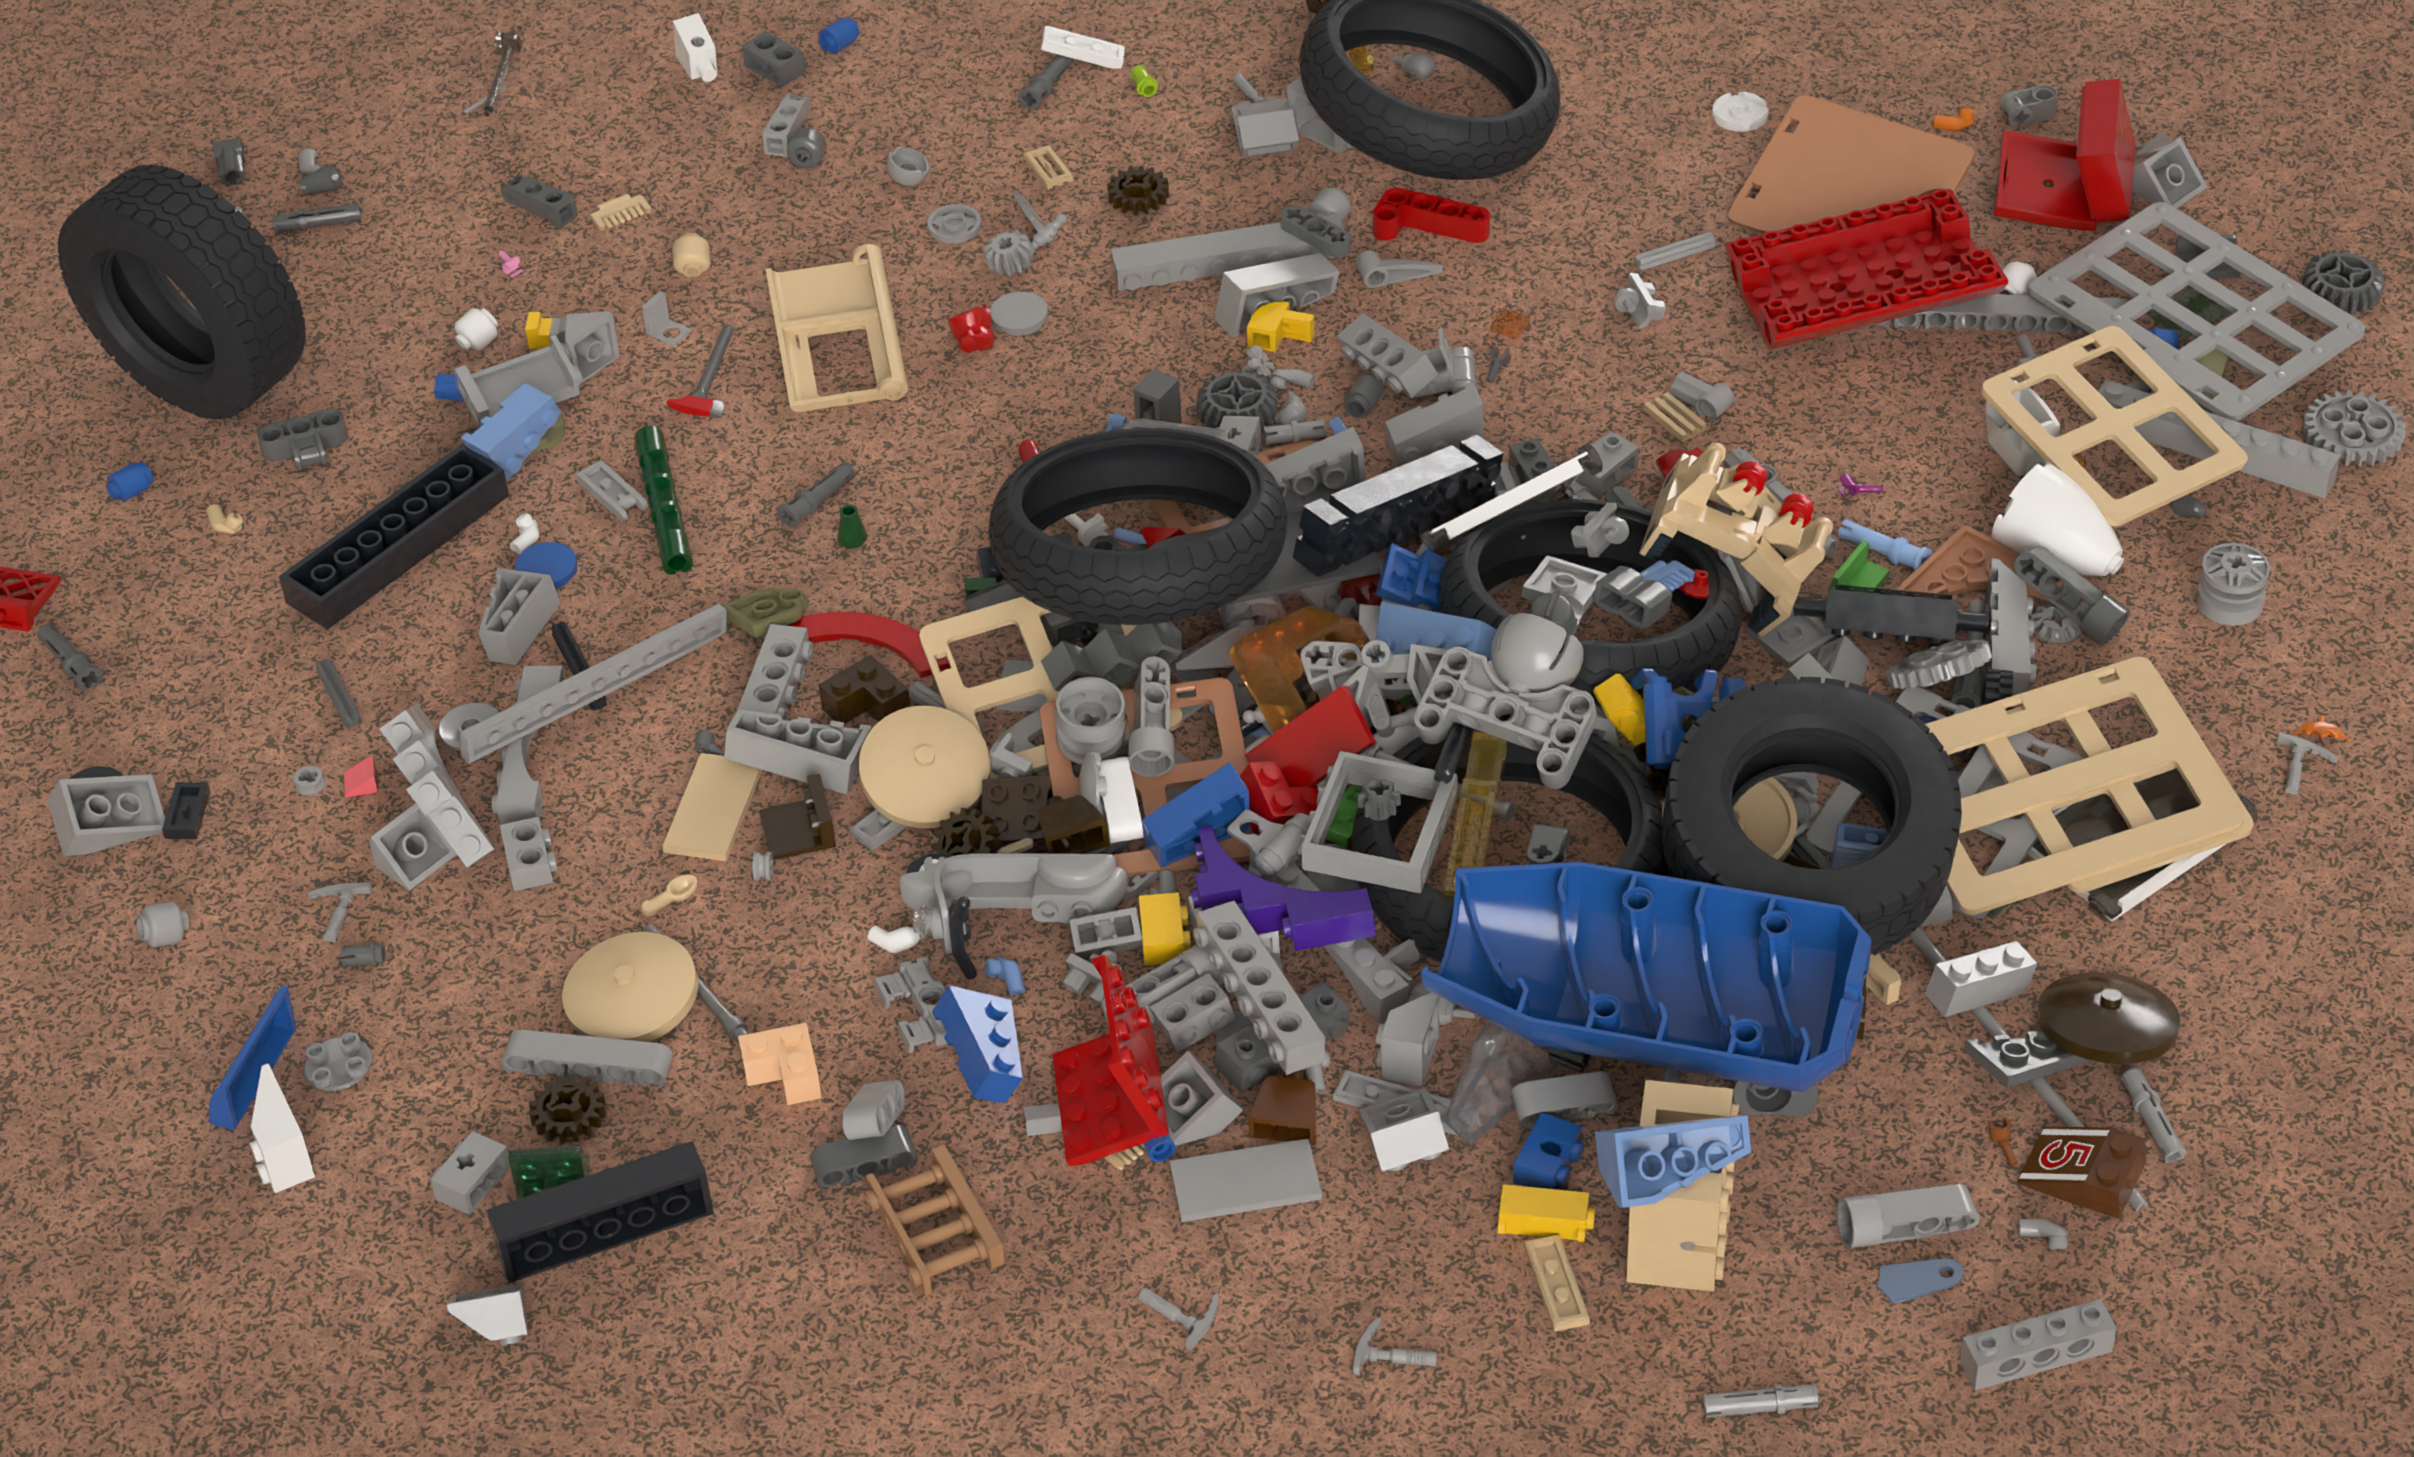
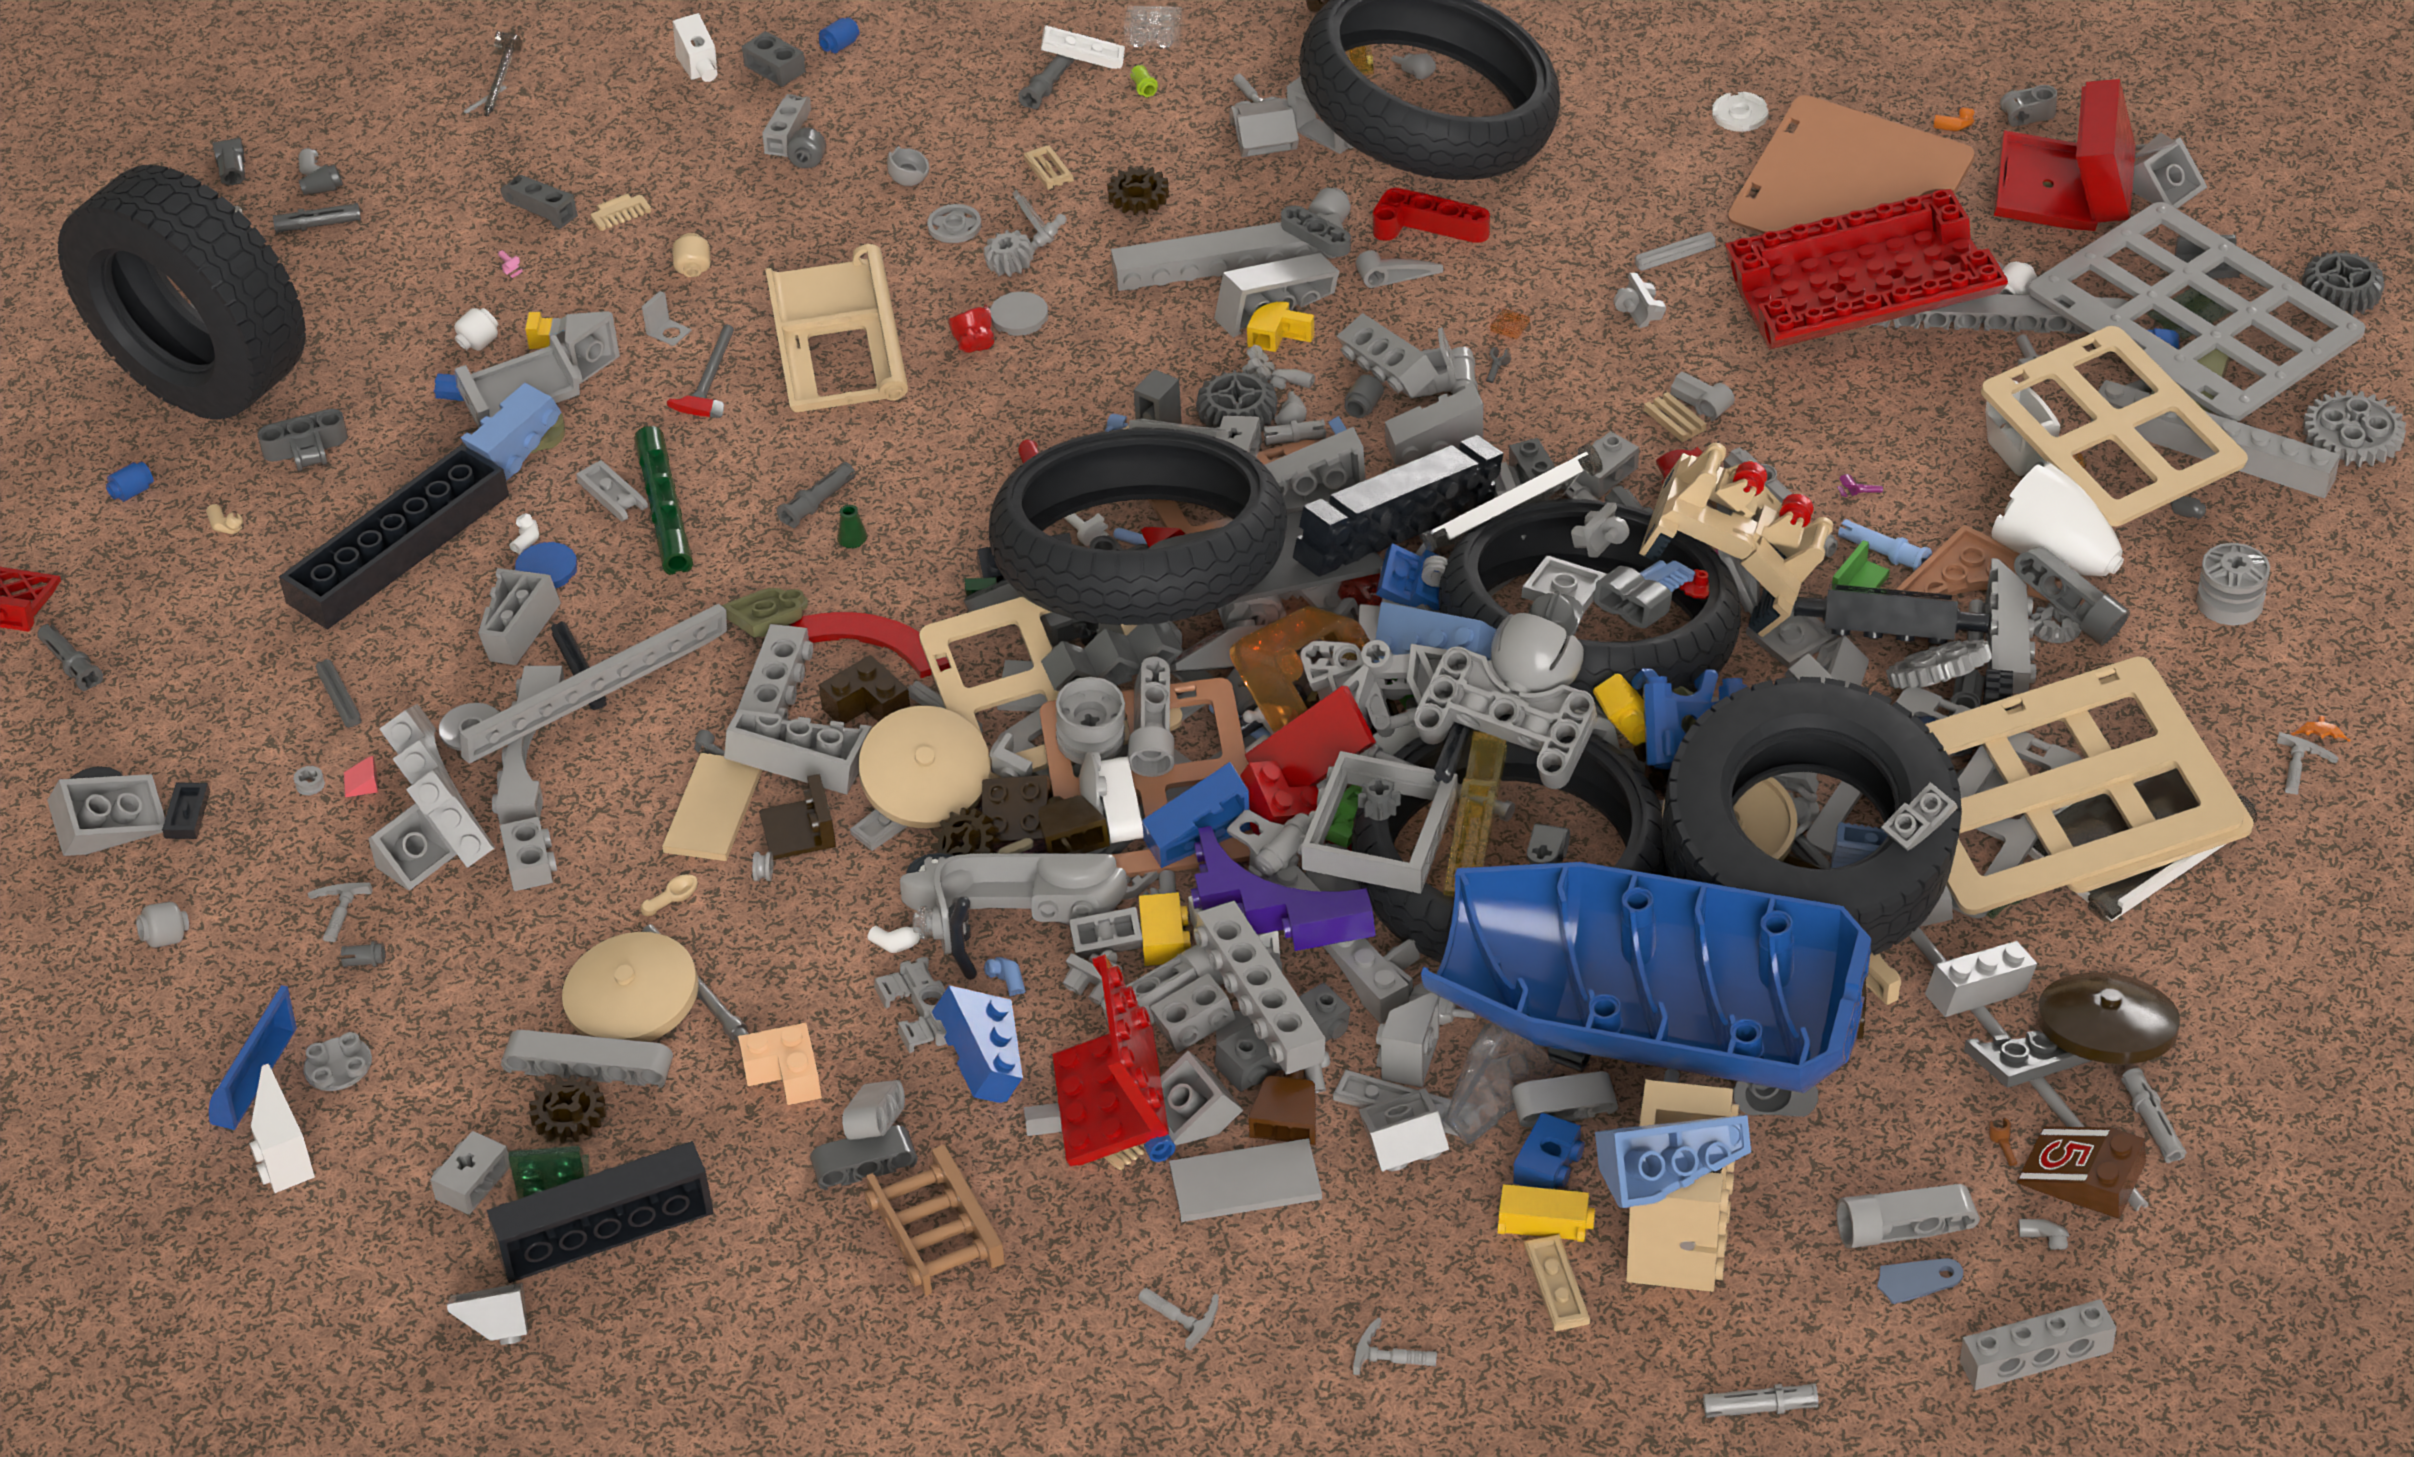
none -> clear brick [1124,6,1183,48]
none -> light grey bush [1422,556,1448,587]
none -> light grey slope [1881,782,1957,851]

